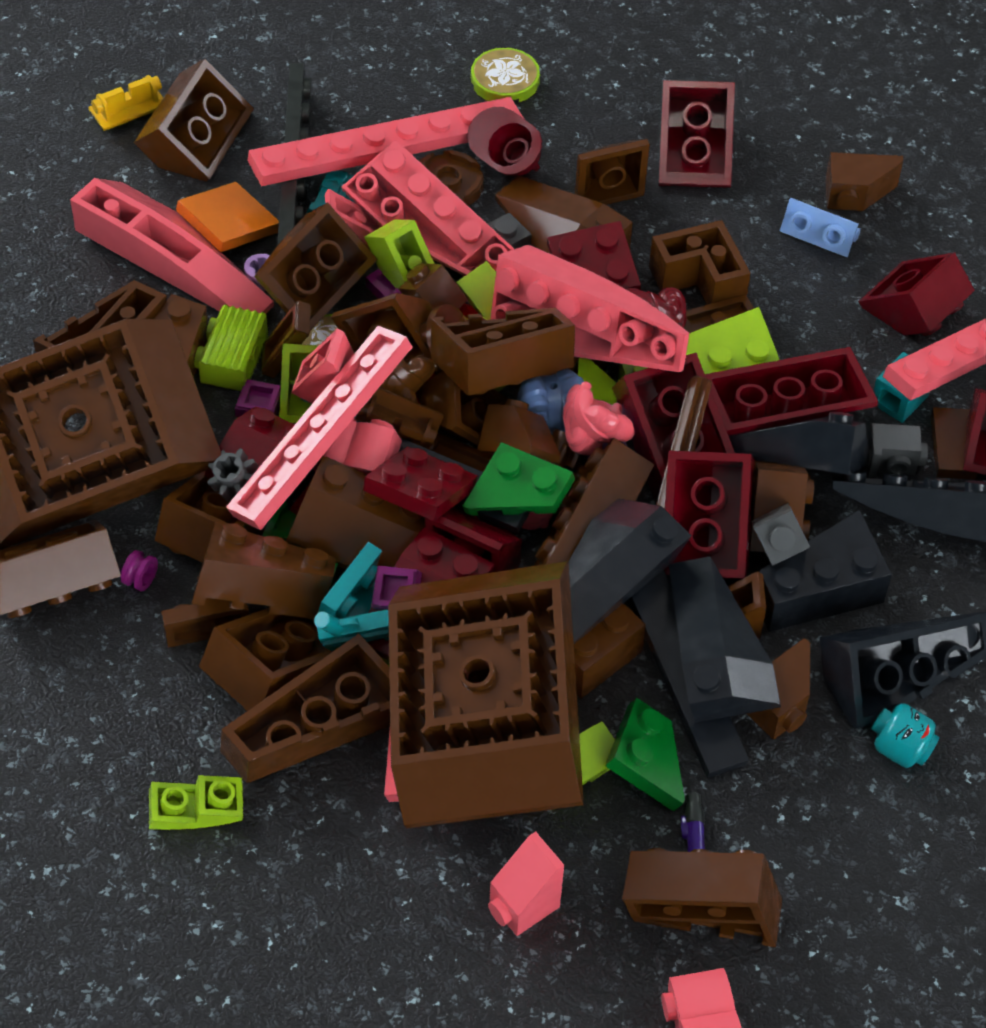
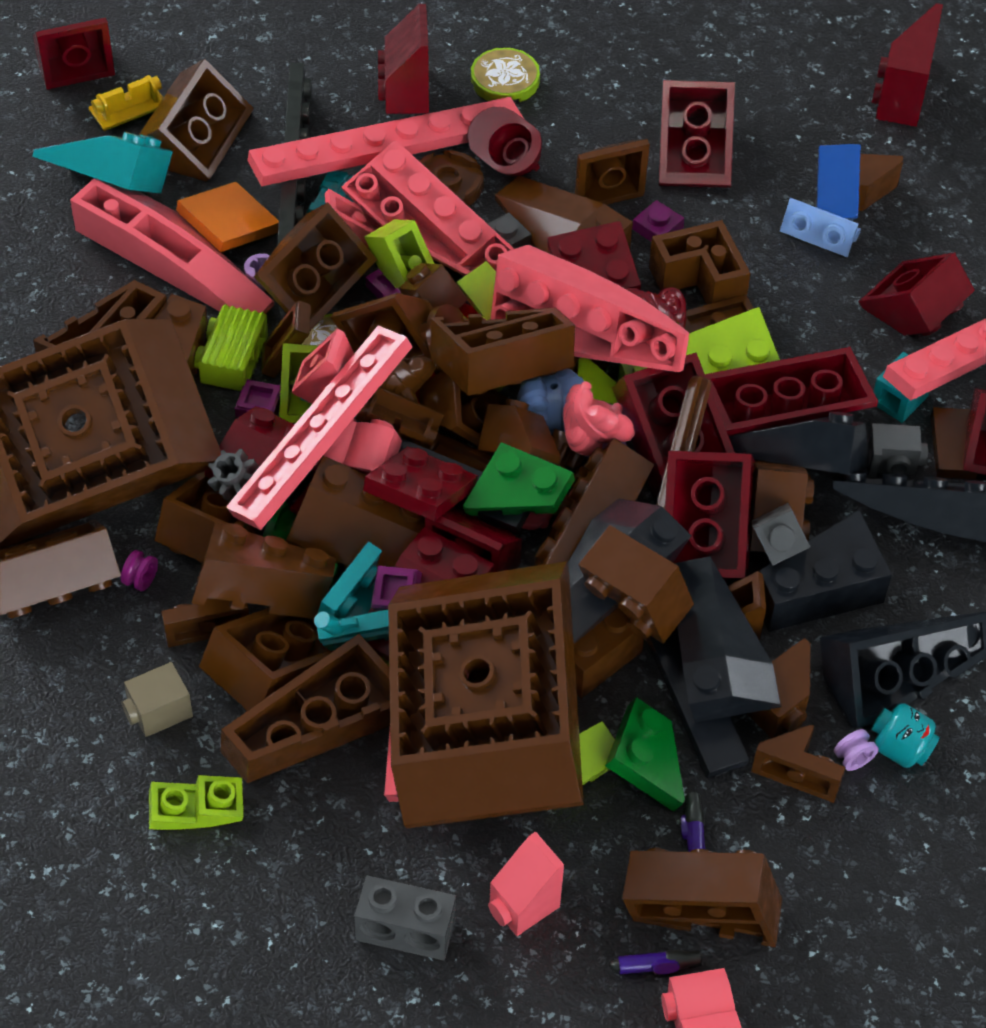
none -> teal slope [32,132,173,193]
none -> dark red slope [33,17,115,90]
none -> dark tan brick [121,662,193,737]
none -> dark grey brick [354,875,456,961]
none -> dark red slope [378,4,429,114]
none -> reddish brown brick [578,525,694,644]
none -> dark purple piece [610,950,701,975]
none -> magenta plate [632,200,685,242]
none -> reddish brown slope [751,725,846,803]
none -> blue slope [817,144,861,221]
none -> lavender bush [834,729,879,771]
none -> dark red slope [872,3,943,127]

